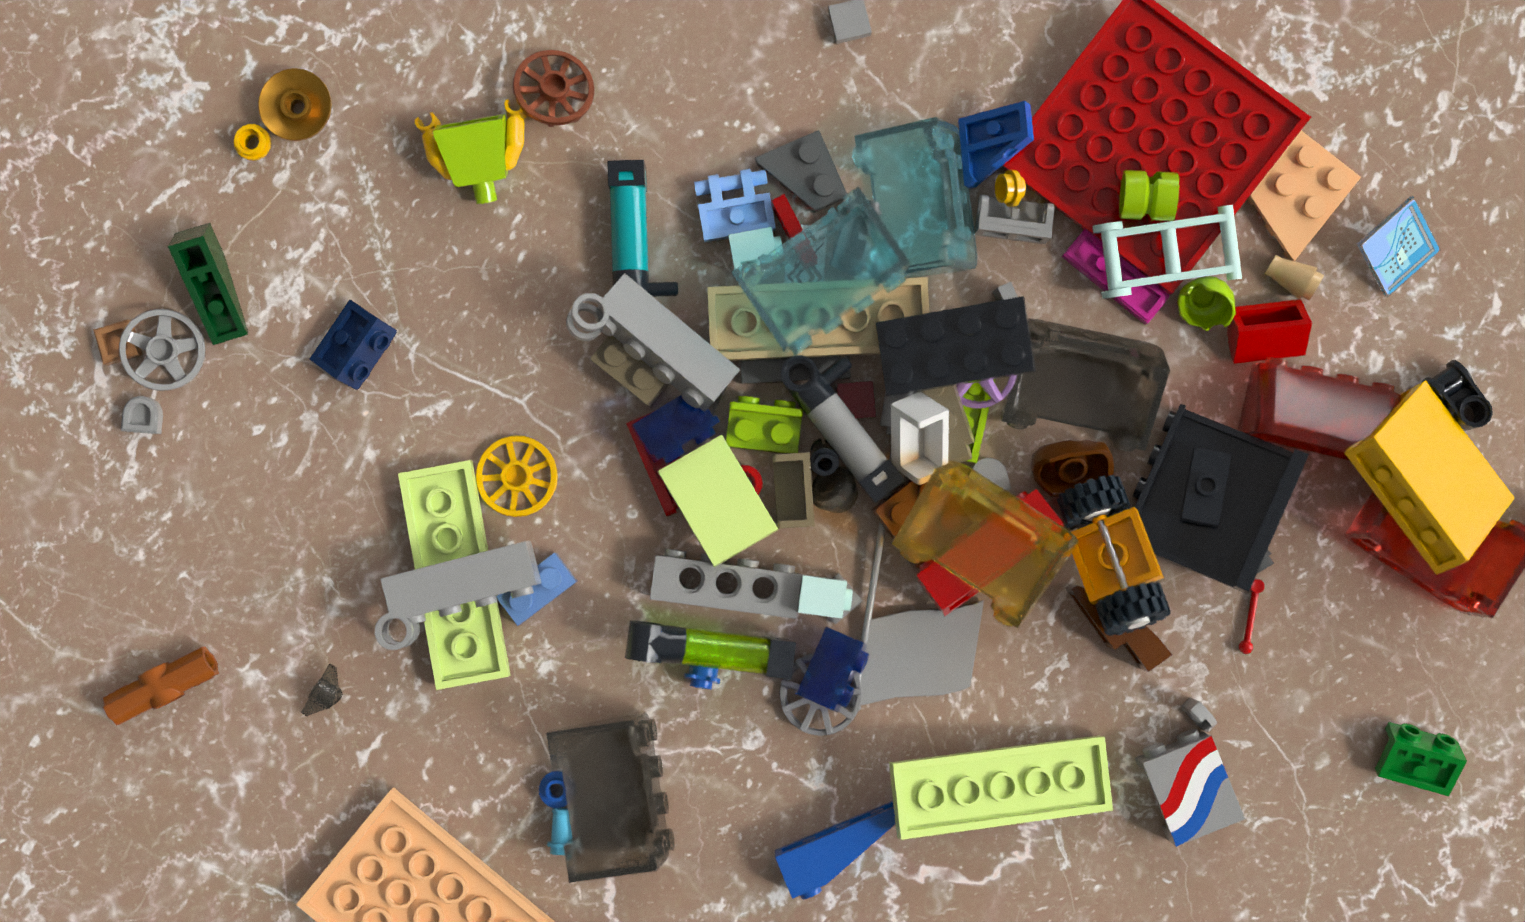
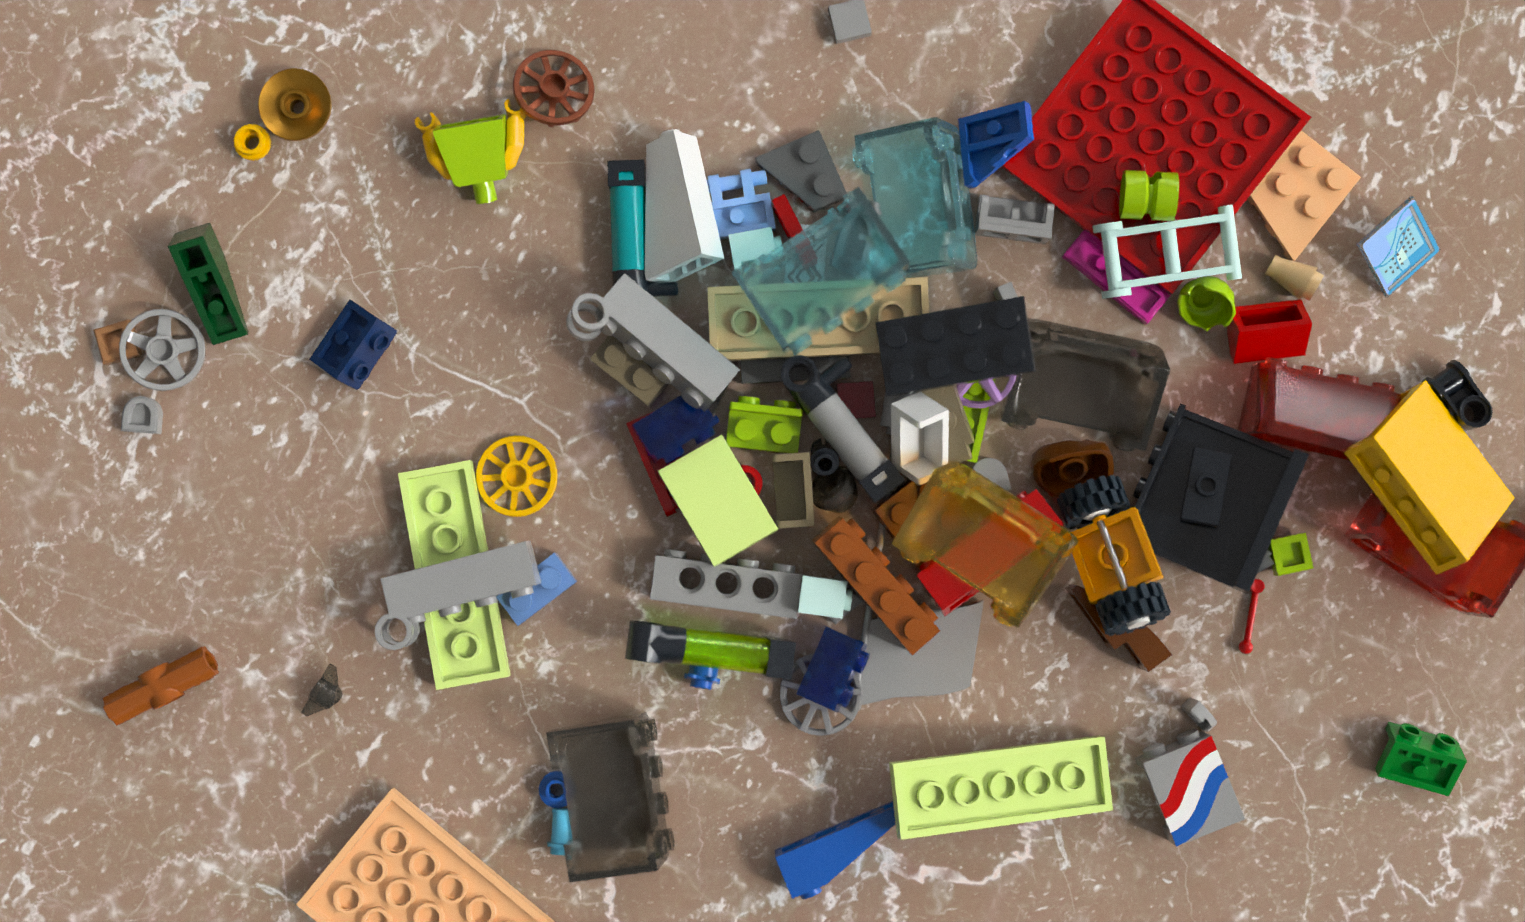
yellow plate [995,170,1026,207] -> none
none -> white slope [645,129,724,282]
none -> dark orange brick [811,516,940,655]
none -> lime plate [1268,533,1314,576]

